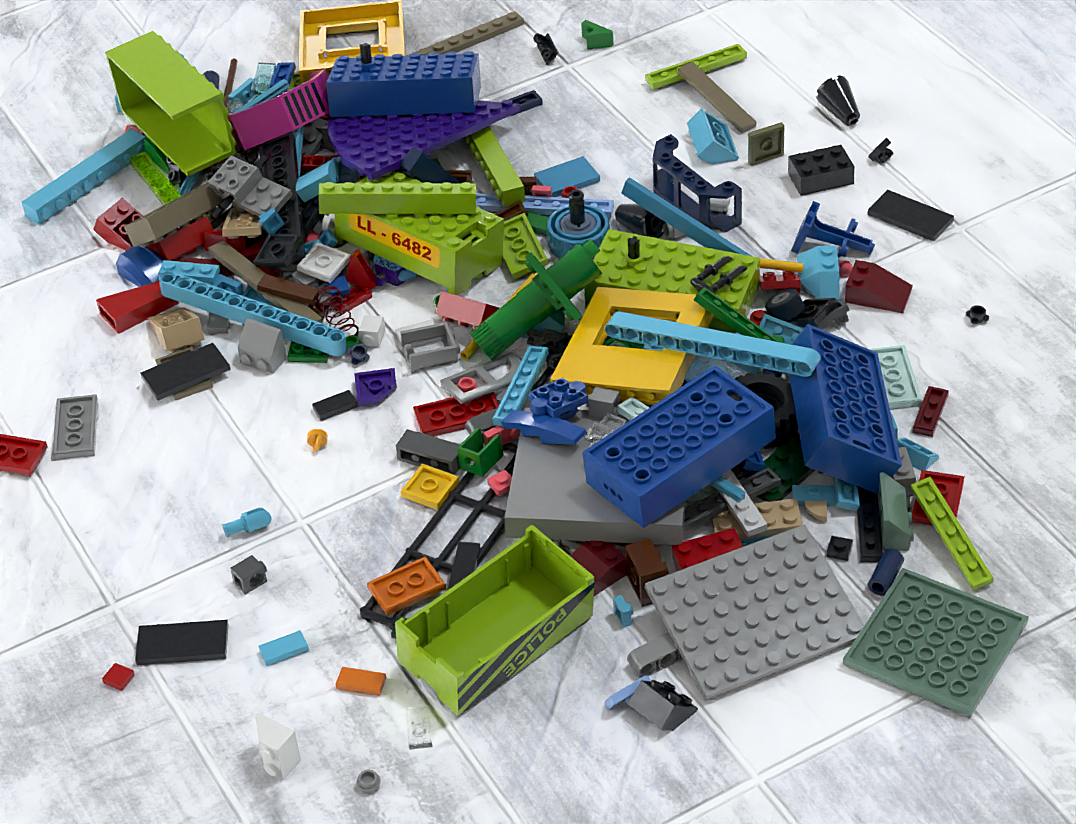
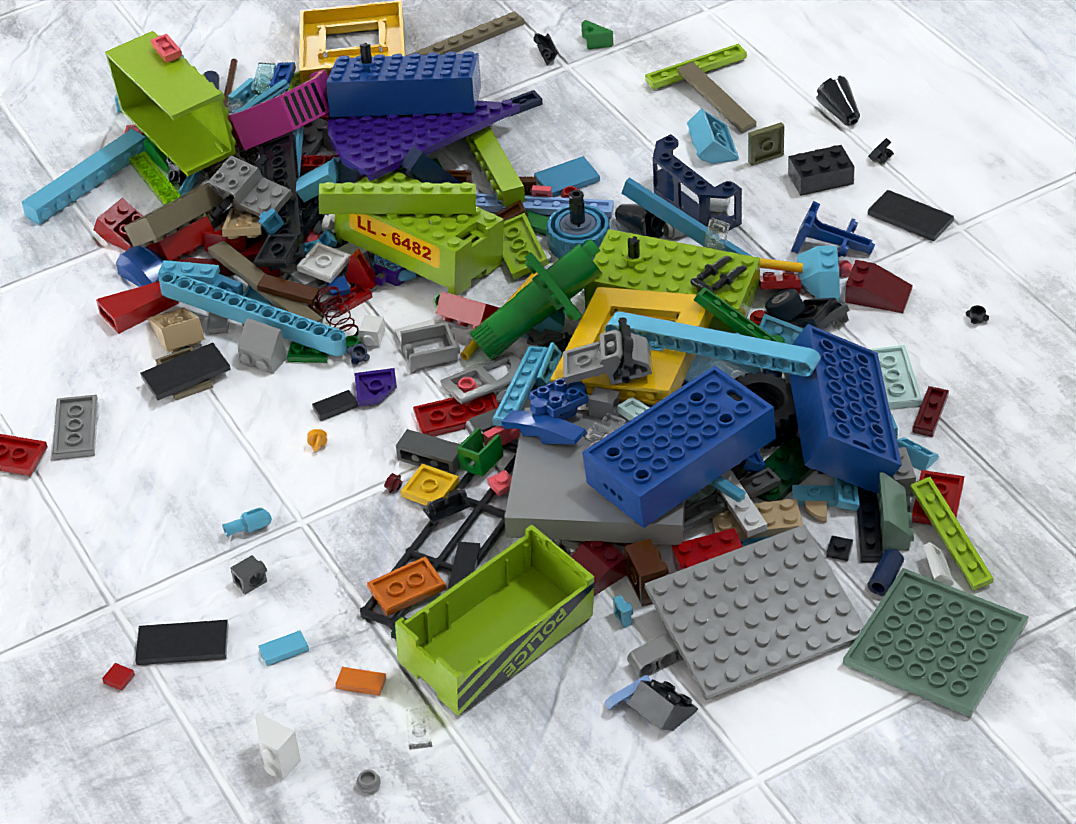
none -> coral plate [150,34,183,62]
none -> dark red plate [384,473,403,493]
none -> black hinge [423,488,471,524]
none -> medium azure slope [536,342,562,387]
none -> light grey piece [563,317,652,385]
none -> clear plate [703,218,730,251]
none -> white tile [923,542,954,586]

